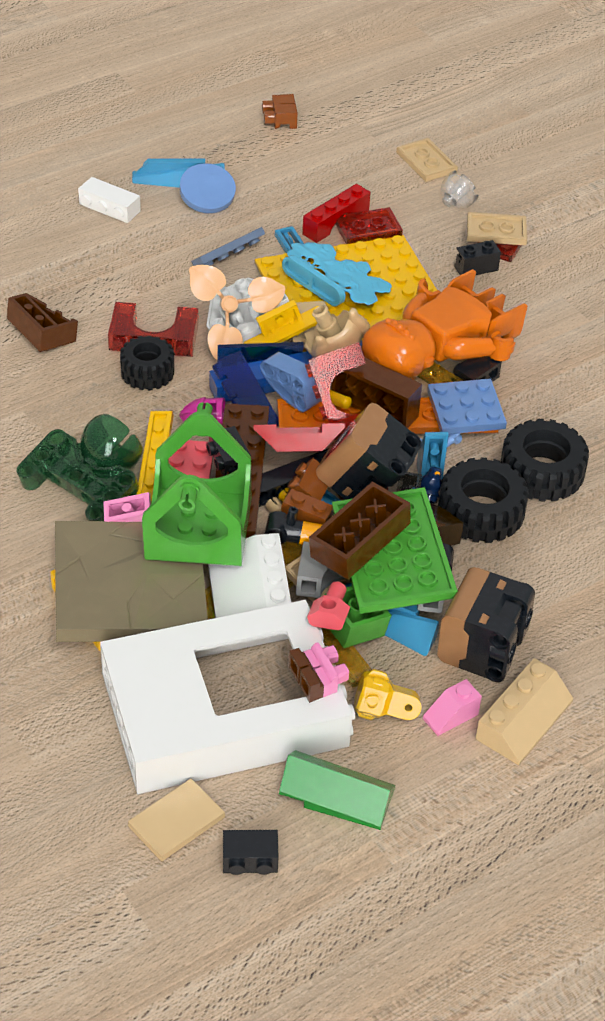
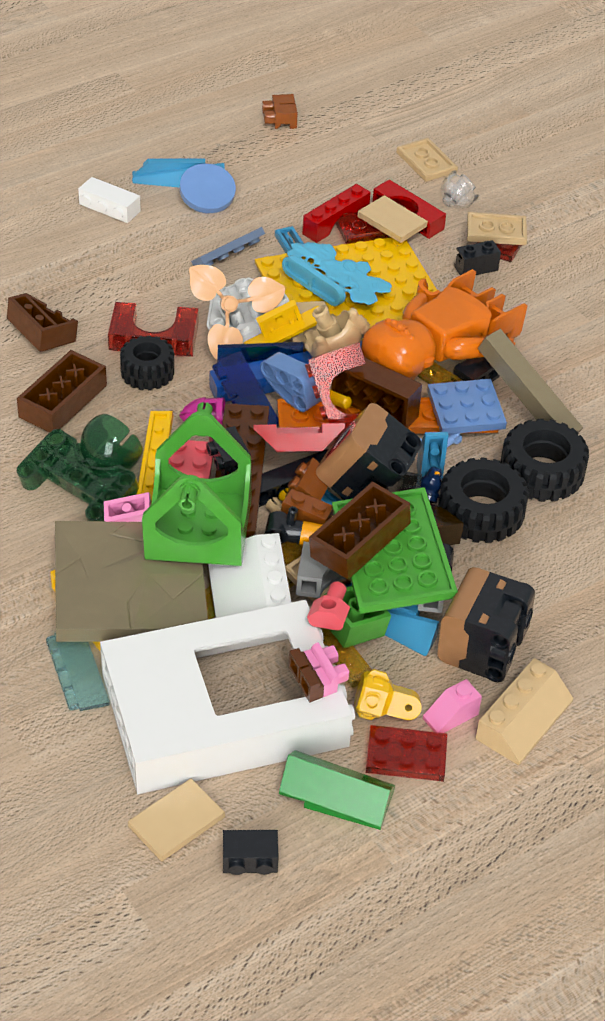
none -> reddish brown brick [17,350,107,435]
none -> clear light blue windscreen [46,633,110,711]
none -> tan tile [357,195,428,243]
none -> clear red plate [366,725,448,782]
none -> red arch [373,179,446,239]
none -> dark tan brick [478,328,583,433]

